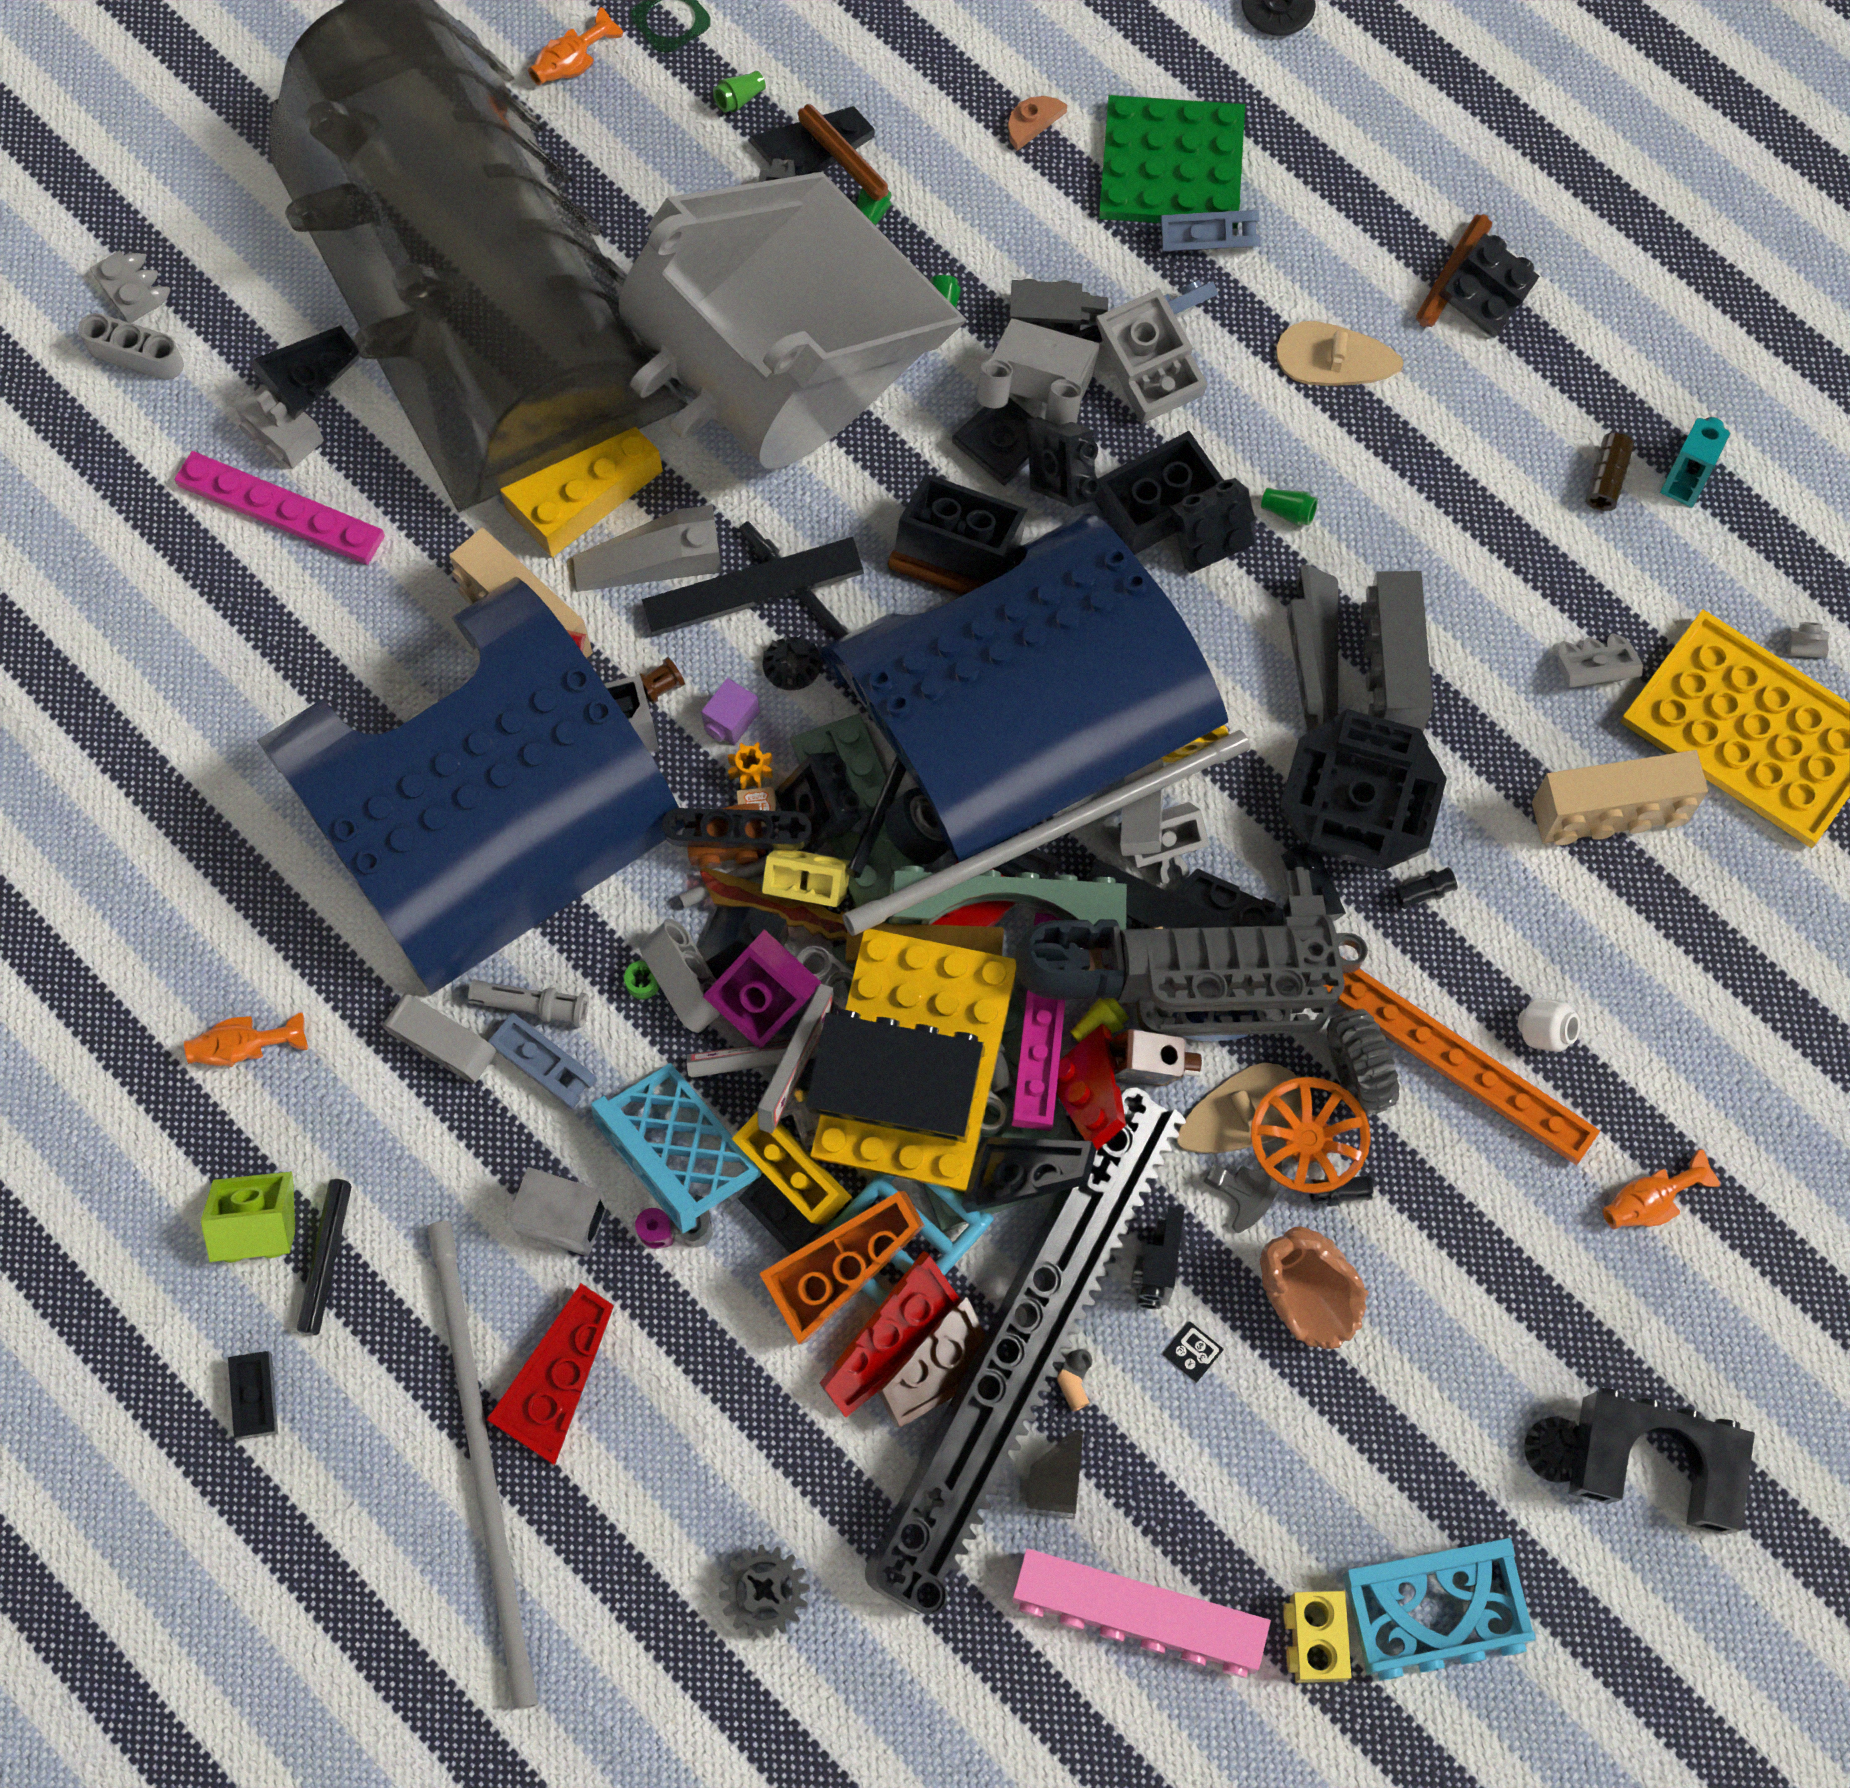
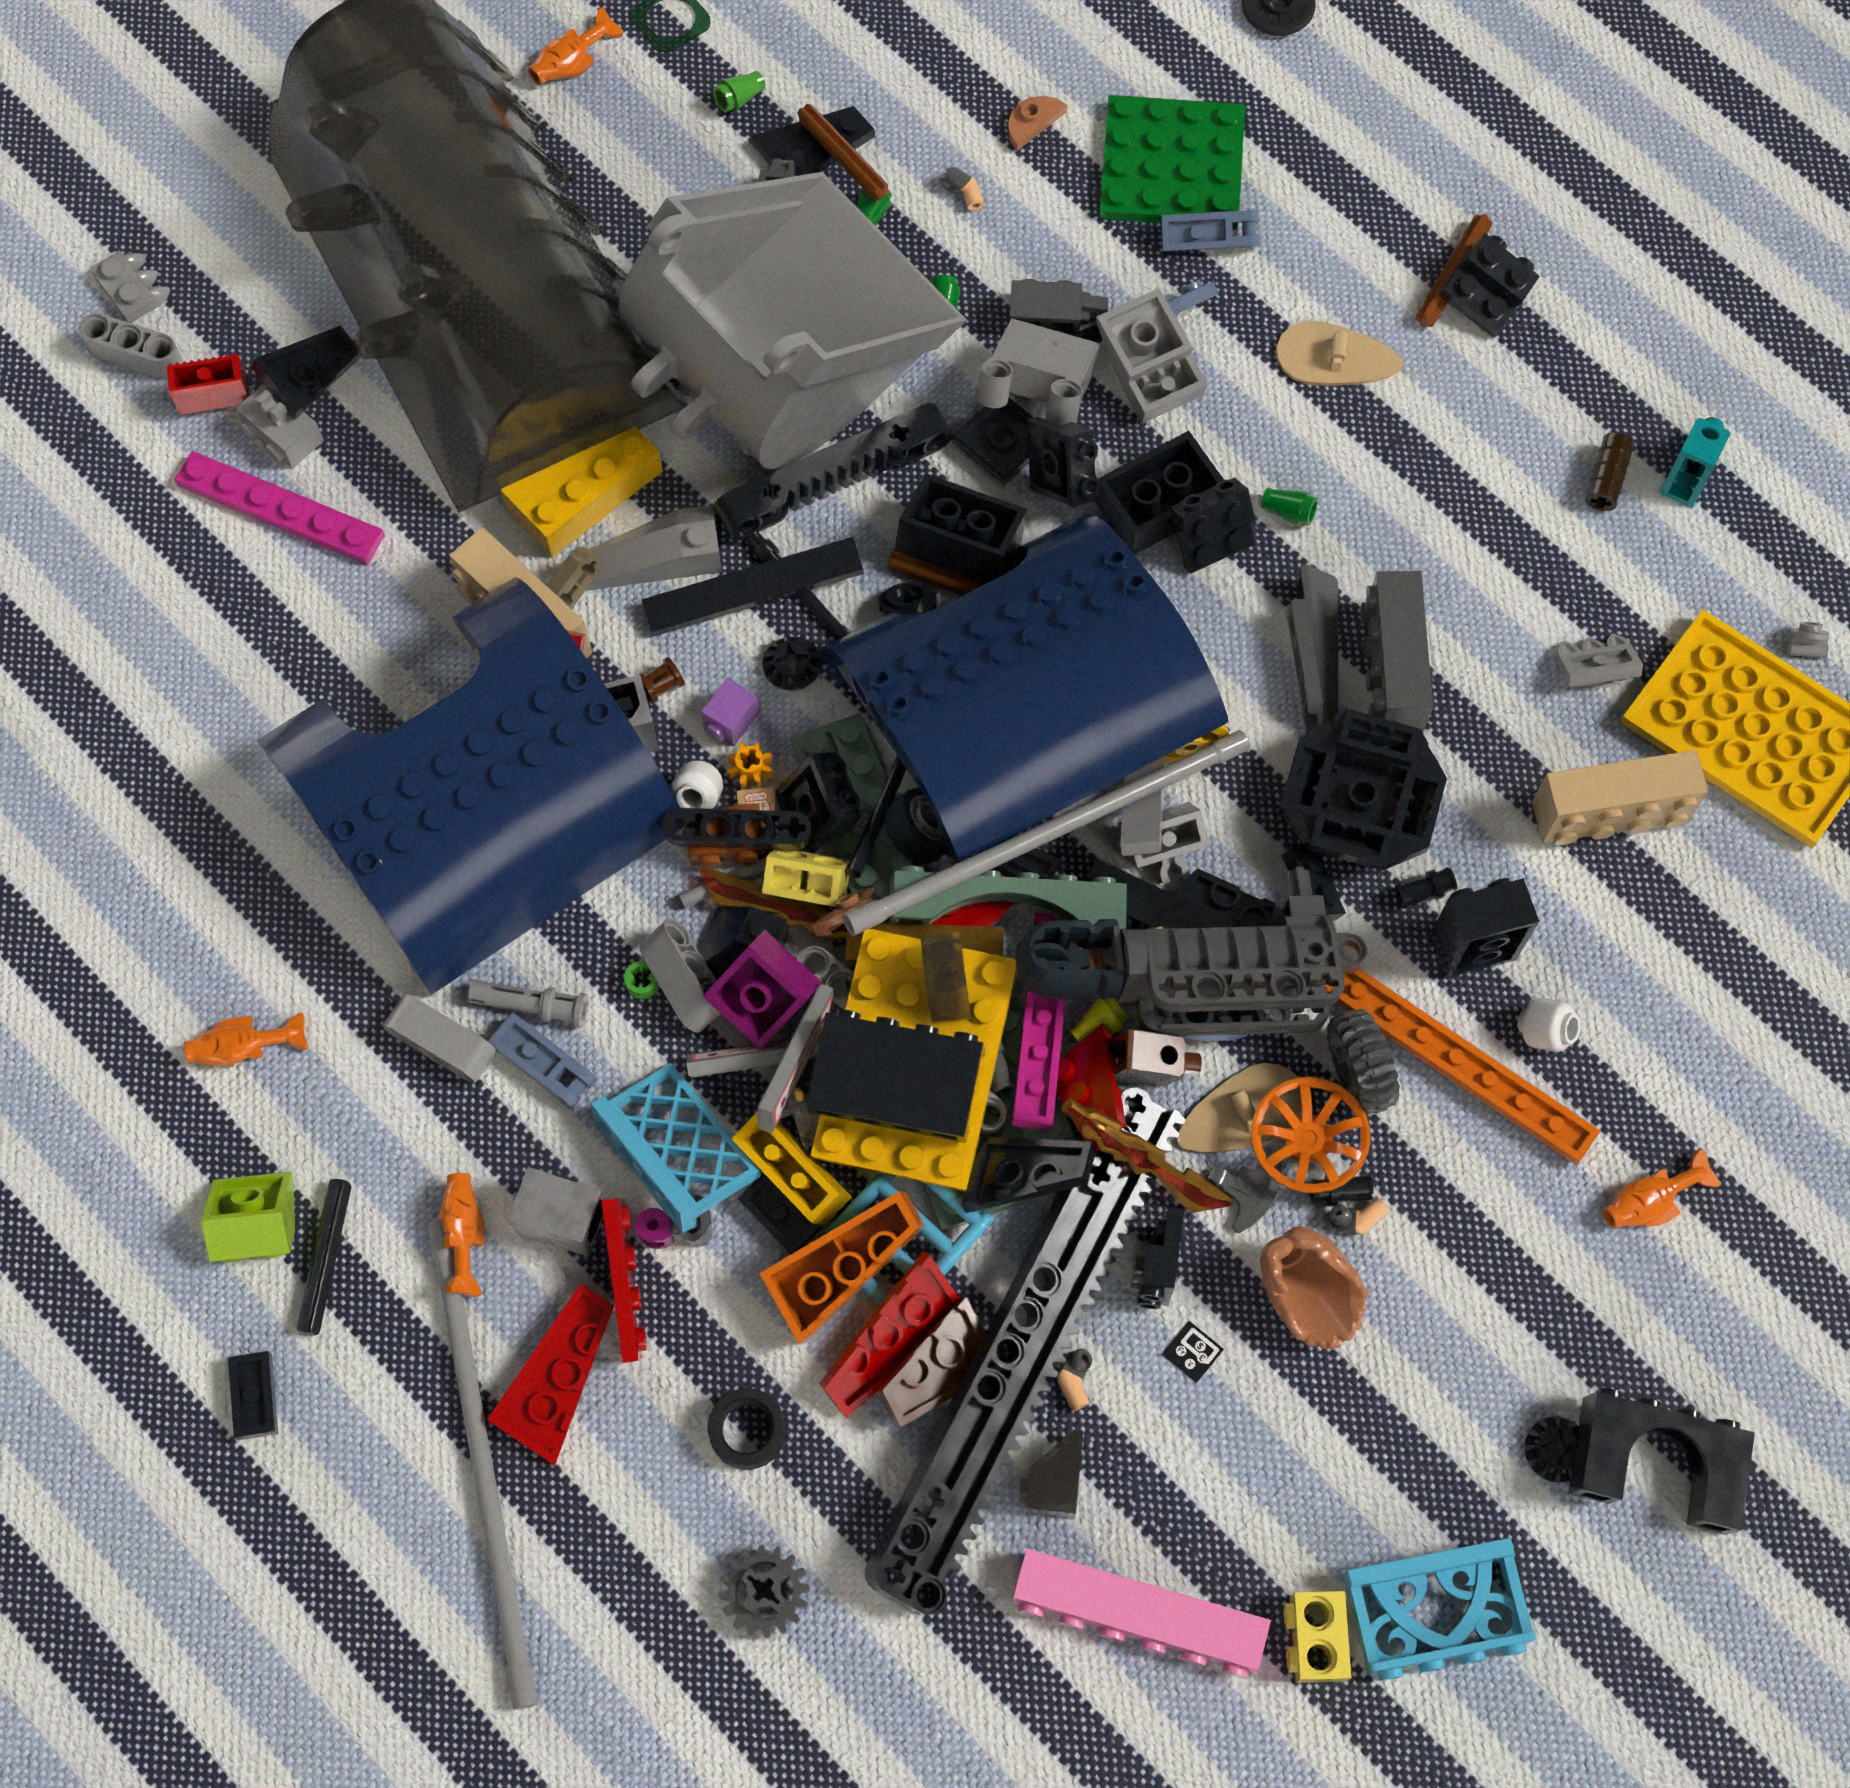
none -> red brick [167,353,250,415]
none -> orange animal [438,1173,485,1298]
none -> dark tan beam [546,547,601,608]
none -> red wing [601,1198,647,1363]
none -> white head [670,761,723,809]
none -> black tyre [707,1388,786,1470]
none -> black gear [713,403,954,540]
none -> nougat plate [811,888,879,937]
none -> black gear [878,582,937,615]
none -> clear smoke slope [920,931,971,1024]
none -> arm [939,167,984,211]
none -> pearl gold sword [1062,1098,1233,1213]
none -> arm [1329,1197,1390,1235]
none -> black brick [1429,878,1540,979]

